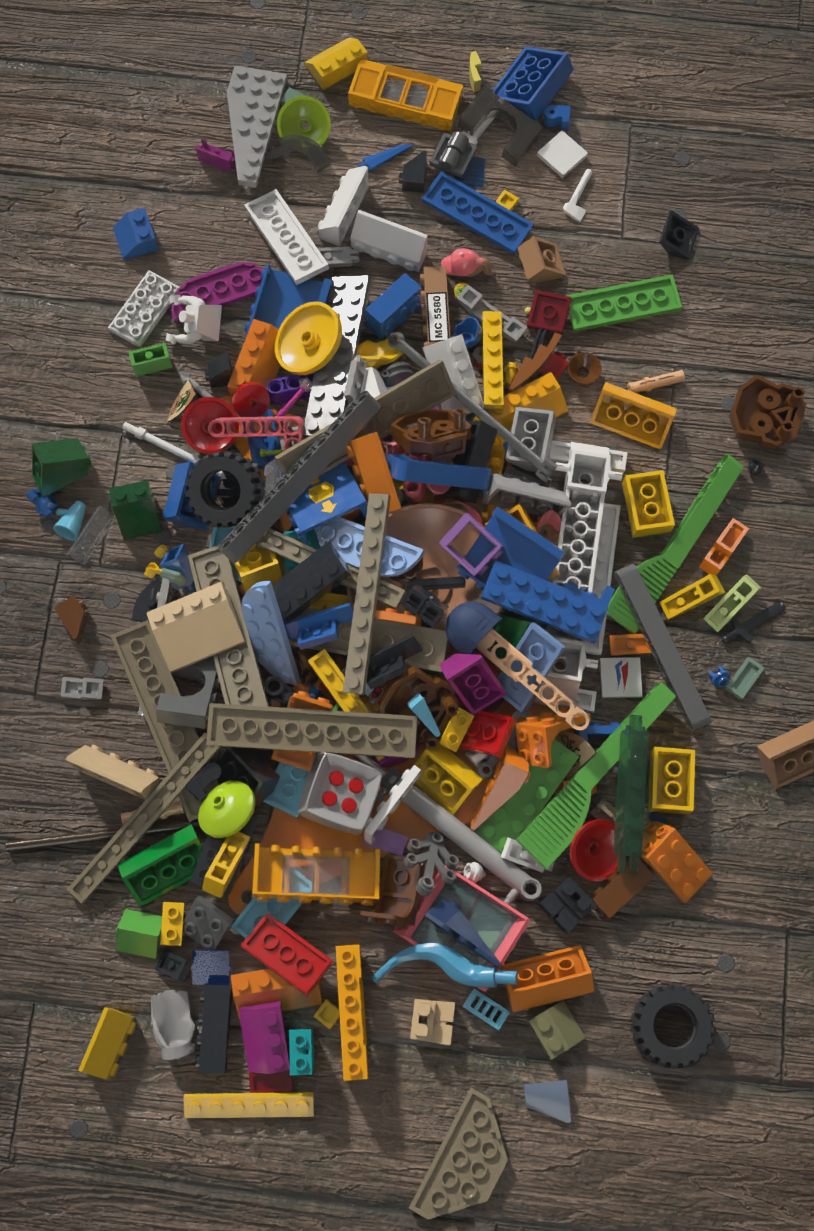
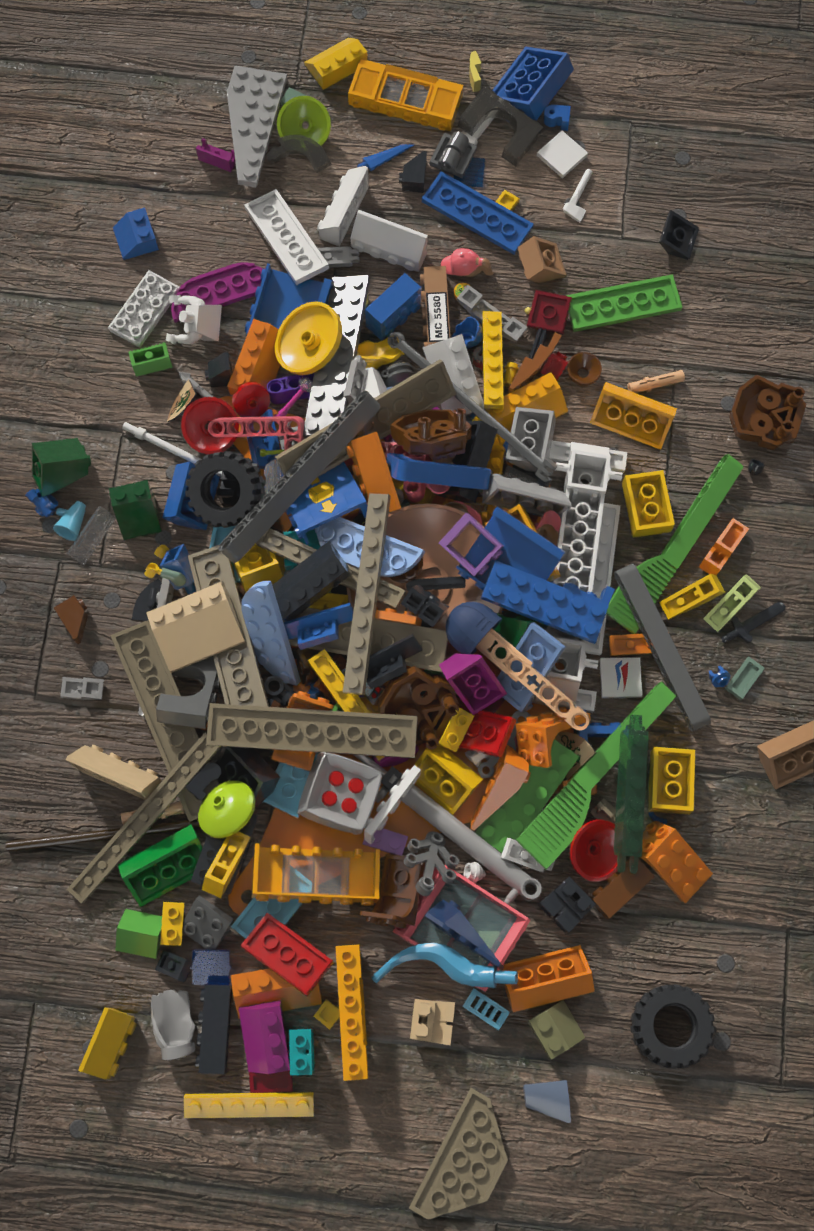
medium azure slope [407,693,441,737] -> none

